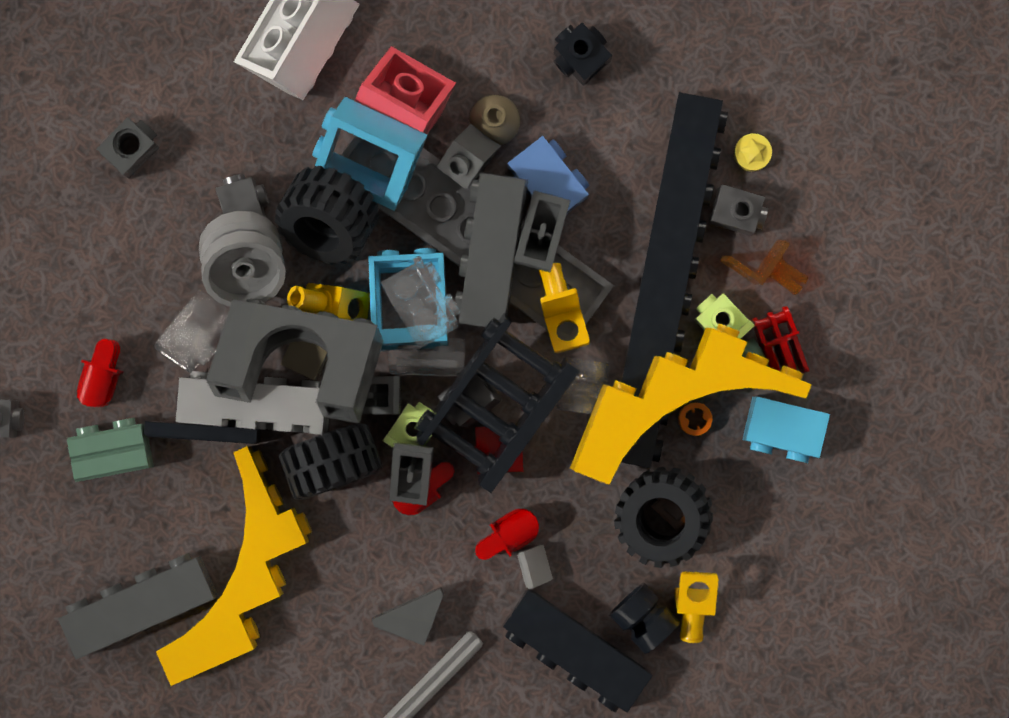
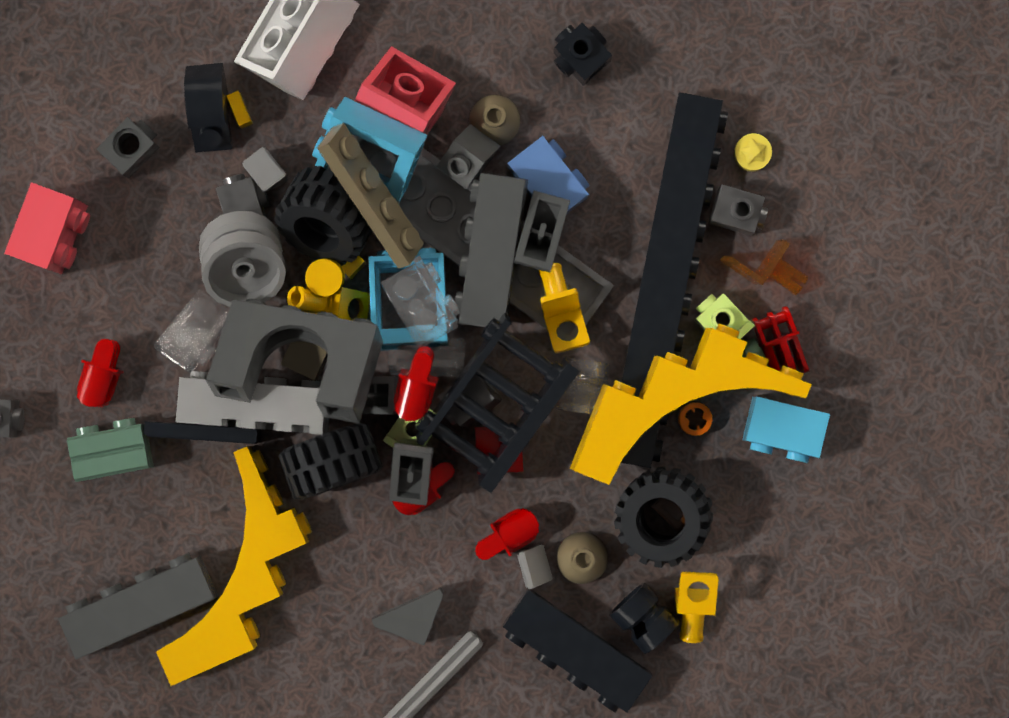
none -> coral brick [4,182,90,274]
none -> black brick [184,63,233,153]
none -> yellow piece [226,91,253,129]
none -> light grey slope [242,147,288,191]
none -> yellow tile [305,258,345,297]
none -> dark tan plate [317,123,424,269]
none -> yellow piece [342,256,367,279]
none -> red arm [394,346,439,421]
none -> dark tan brick [556,532,608,584]

